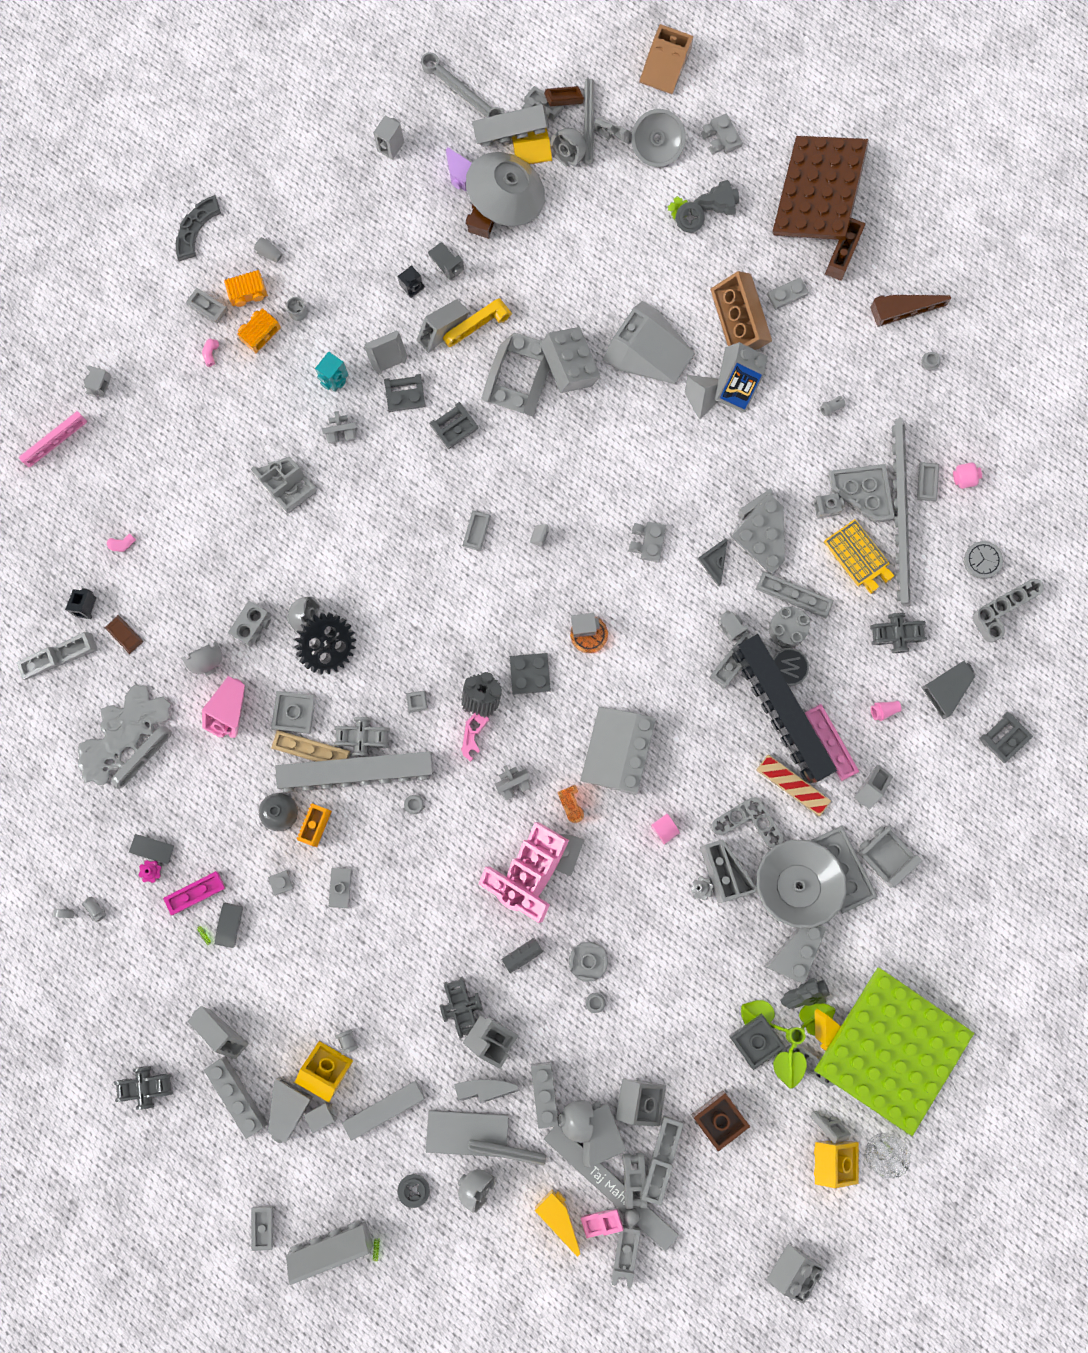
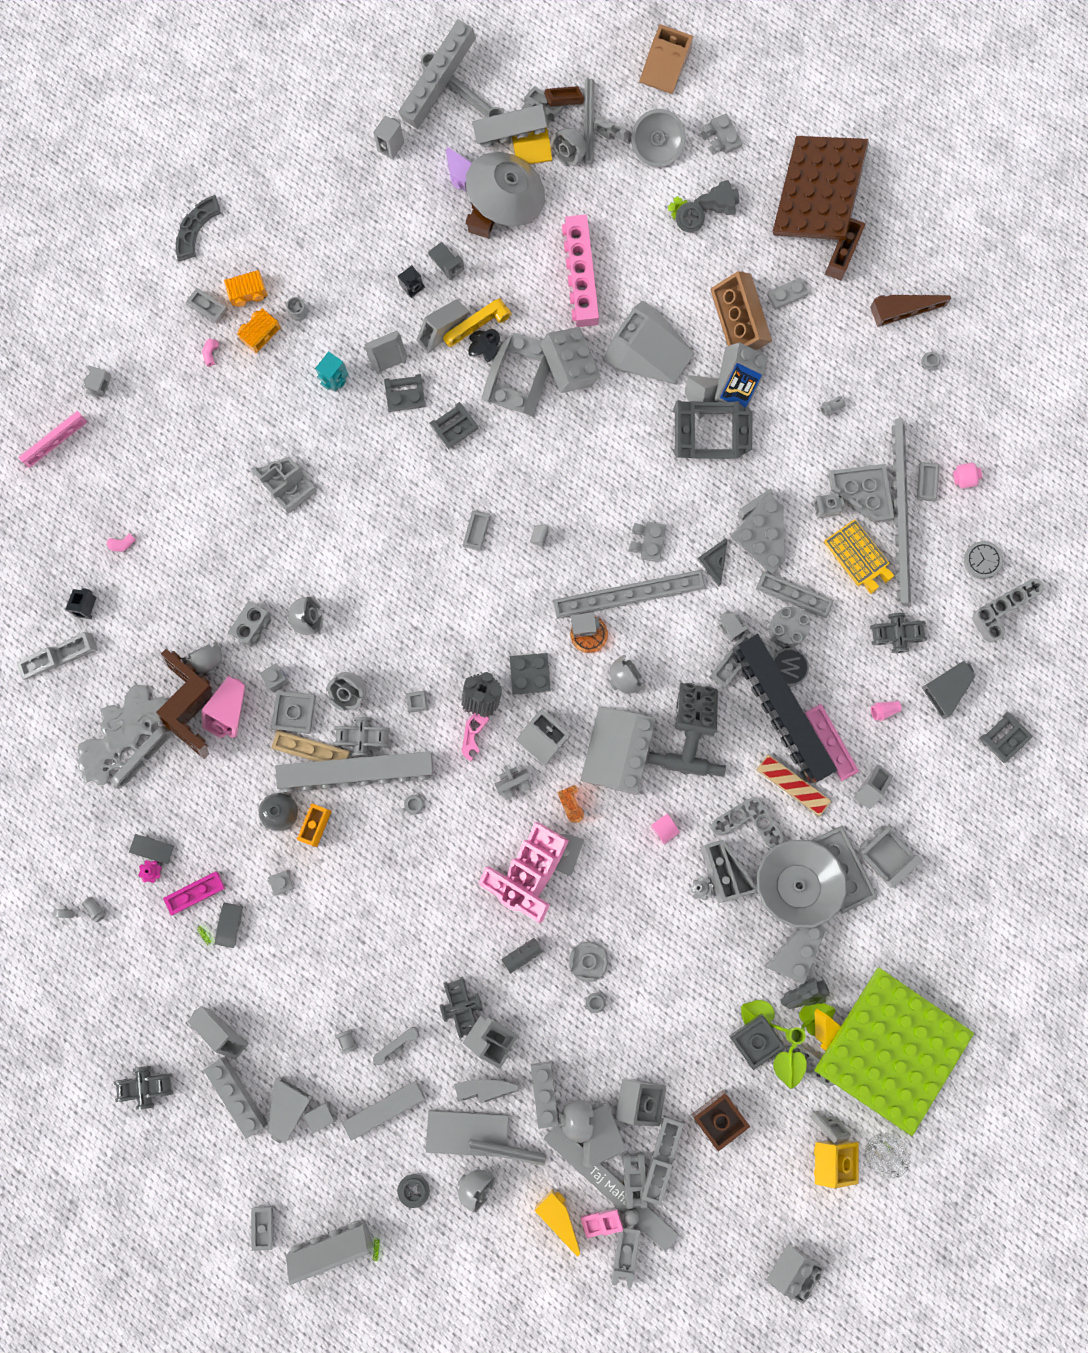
reddish brown tile [104,615,144,654] -> none
light grey cone [254,237,283,263] -> none
black gear [294,612,356,675] -> none
yellow slope [294,1041,353,1102] -> none
light grey hips [322,411,357,443] -> none
light grey plate [328,868,352,908] -> none
none -> reddish brown bracket [156,649,213,759]
none -> light grey brick [260,663,290,693]
none -> light grey cylinder [326,672,366,711]
none -> light grey plate [373,1027,419,1065]
none -> light grey brick [398,19,476,129]
none -> black plate [468,329,500,363]
none -> light grey slope [516,709,571,765]
none -> light grey tile [553,570,705,619]
none -> bright pink brick [562,214,599,327]
none -> light grey cylinder [609,655,645,694]
none -> dark grey plate [647,683,726,777]
none -> dark grey wedge [672,400,753,459]

